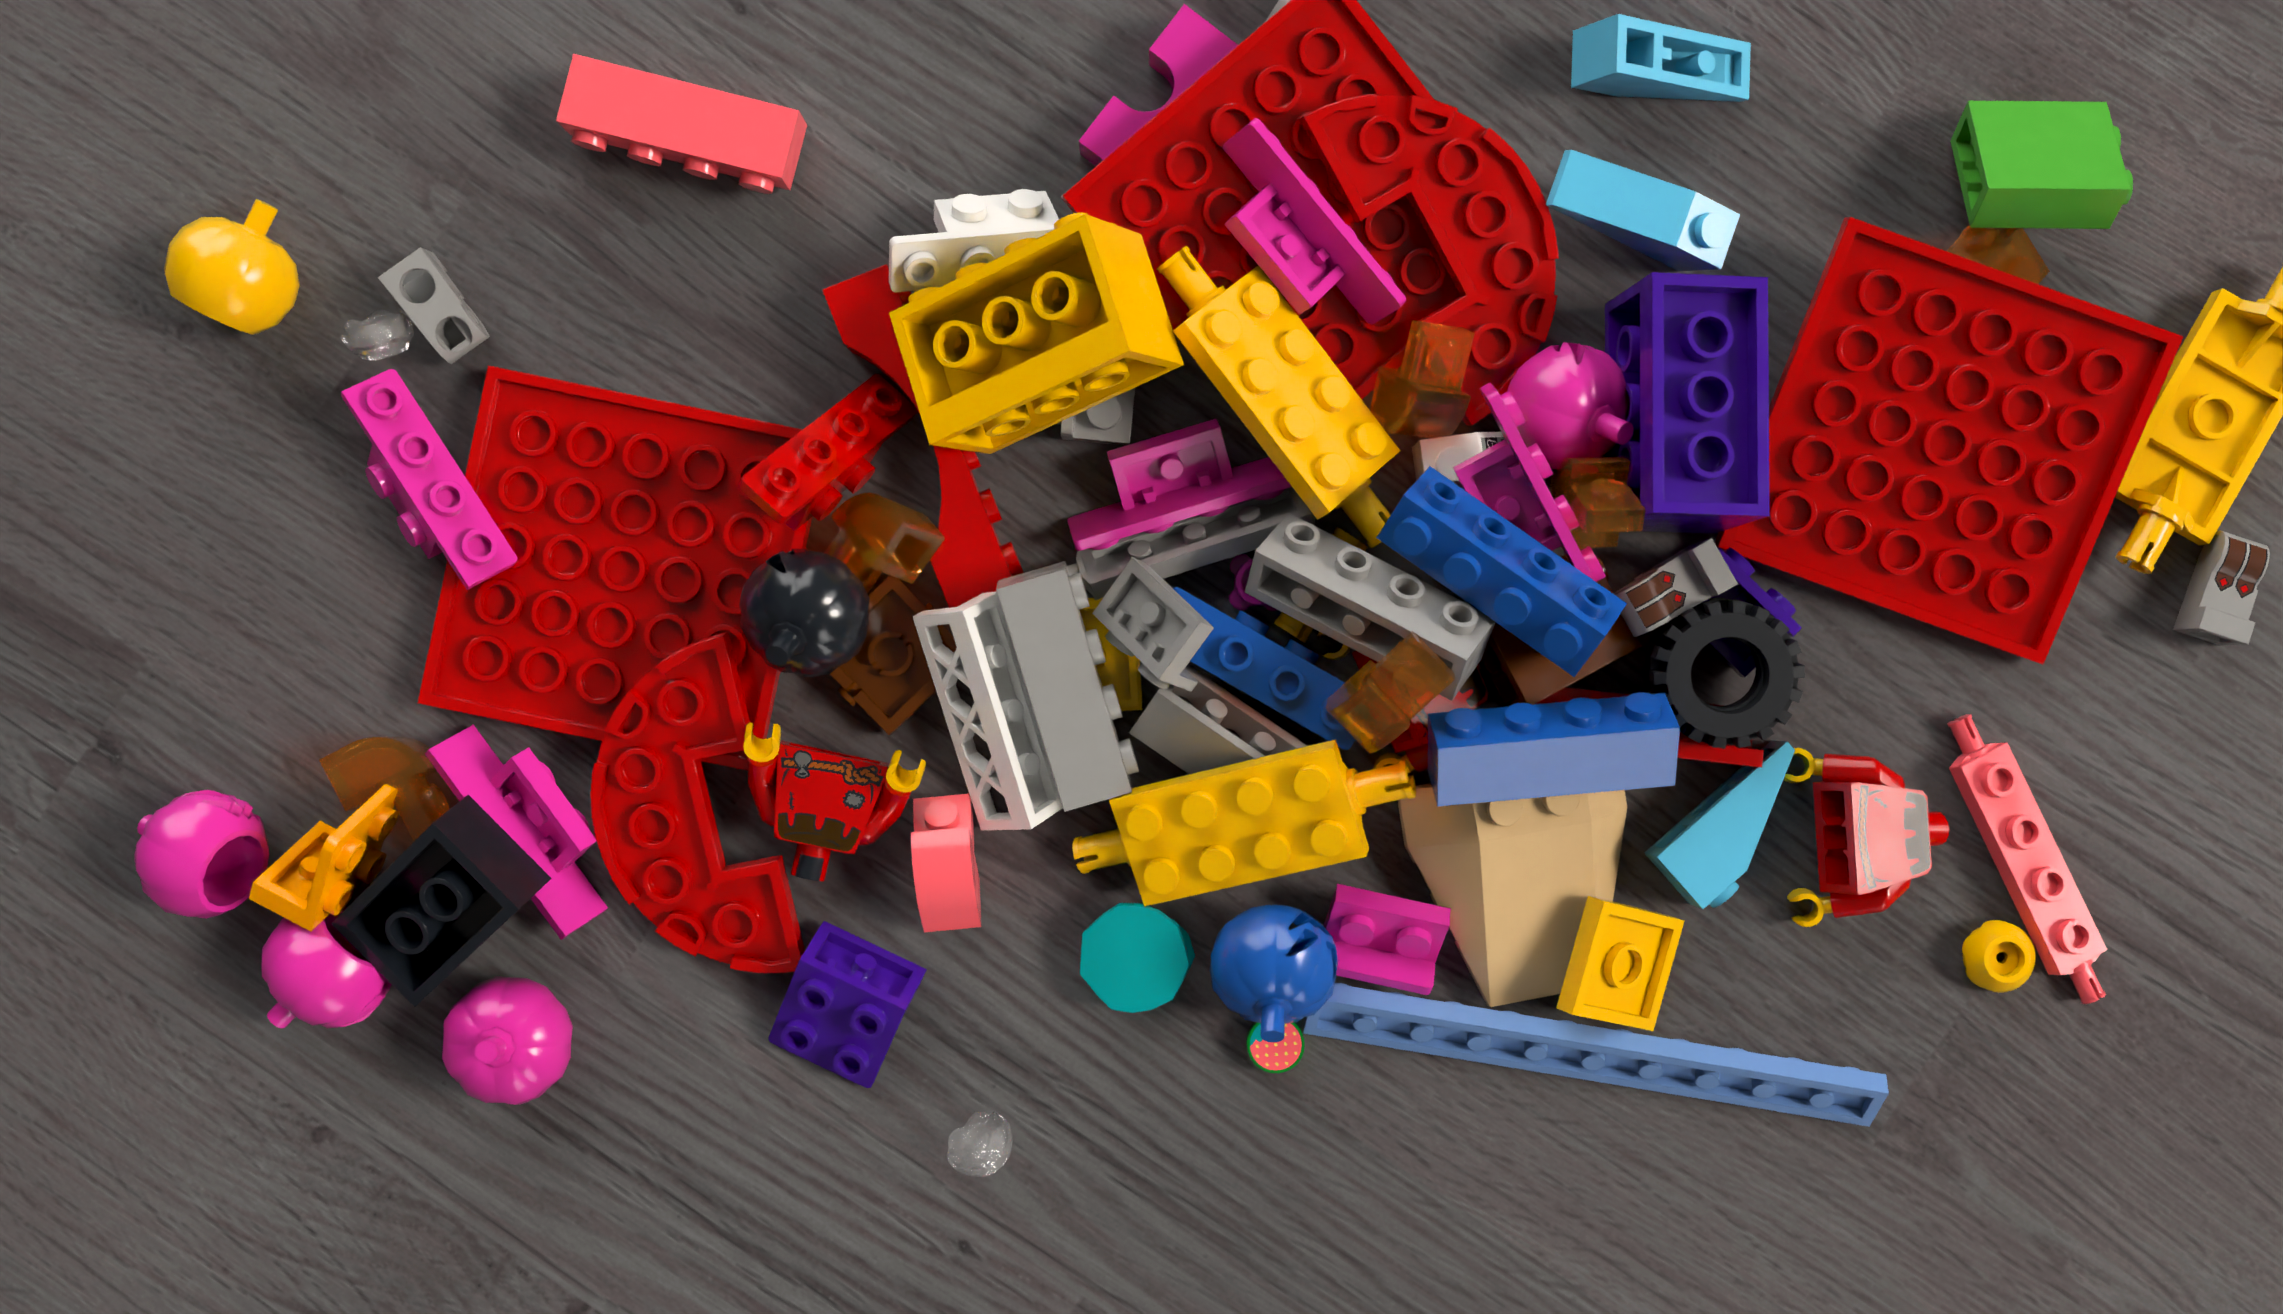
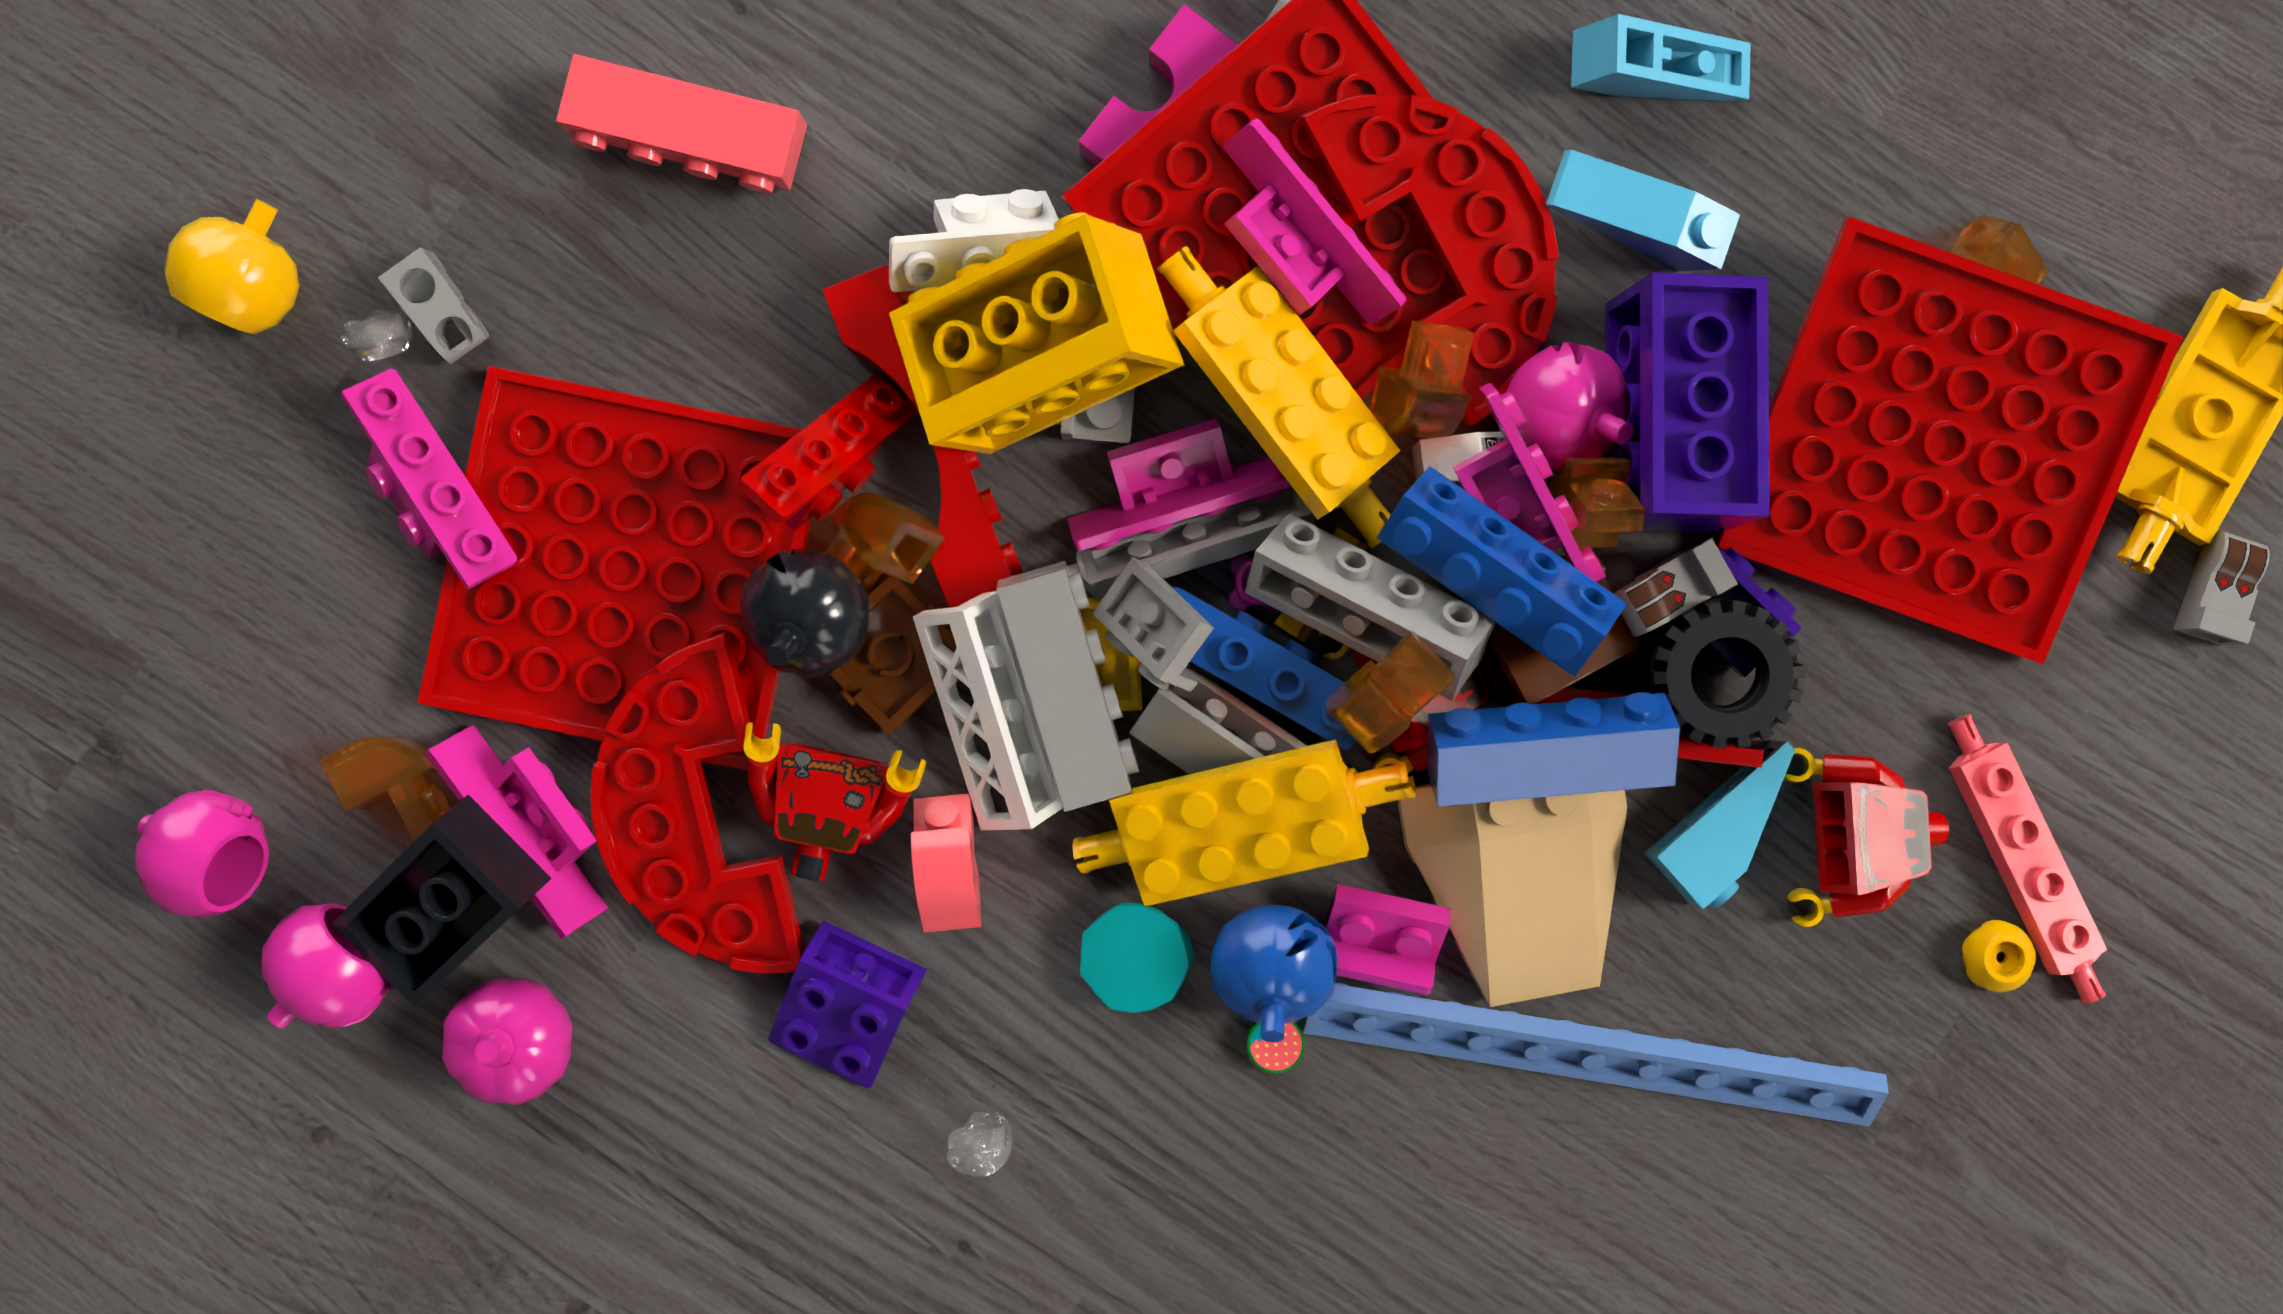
light orange bracket [249,784,398,932] -> none
yellow plate [1556,896,1684,1031] -> none
bright green brick [1950,101,2133,229] -> none

